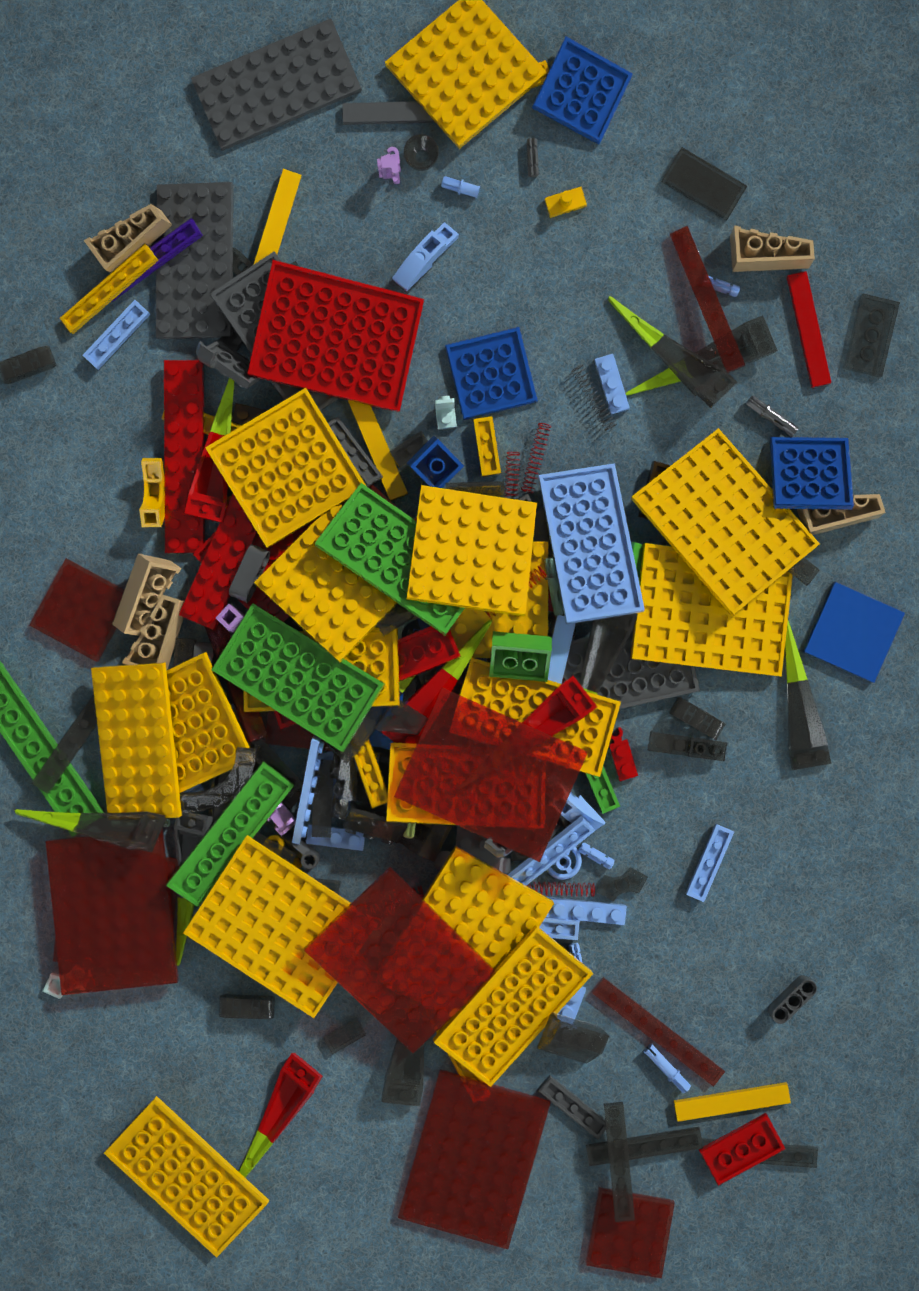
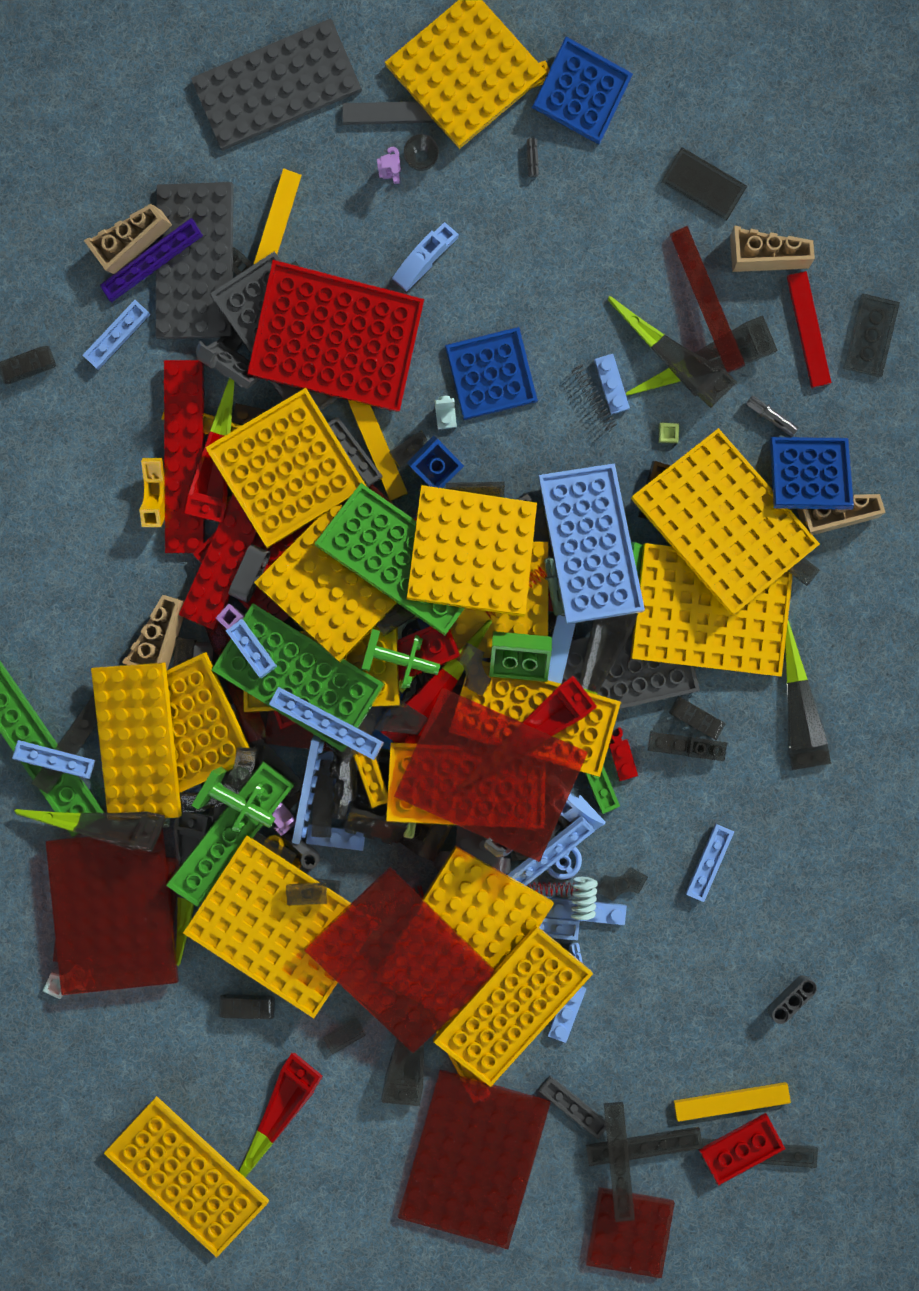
clear red plate [29,558,125,662] -> none
yellow tile [60,244,158,334] -> none
tan wedge [113,554,182,636] -> none
light blue axle [441,176,480,198] -> none
yellow plate [473,416,501,477] -> none
red piece [504,452,520,500] -> none
red piece [521,423,552,493] -> none
clear smoke slope [537,1012,609,1063] -> none
yellow tile [544,187,587,218] -> none
light blue axle [578,842,614,870] -> none
clear red tile [592,977,725,1087] -> none
light blue axle [643,1043,691,1093] -> none
light blue axle [702,275,740,297] -> none
blue tile [803,582,905,683] -> none
none -> light blue tile [12,740,95,779]
none -> bright green piece [191,767,276,833]
none -> light blue plate [226,619,277,678]
none -> light blue plate [269,687,384,760]
none -> clear smoke plate [286,883,327,905]
none -> bright green piece [361,629,440,689]
none -> clear smoke tile [457,643,491,696]
none -> light aqua piece [571,877,598,920]
none -> yellowish green tile [658,423,679,444]

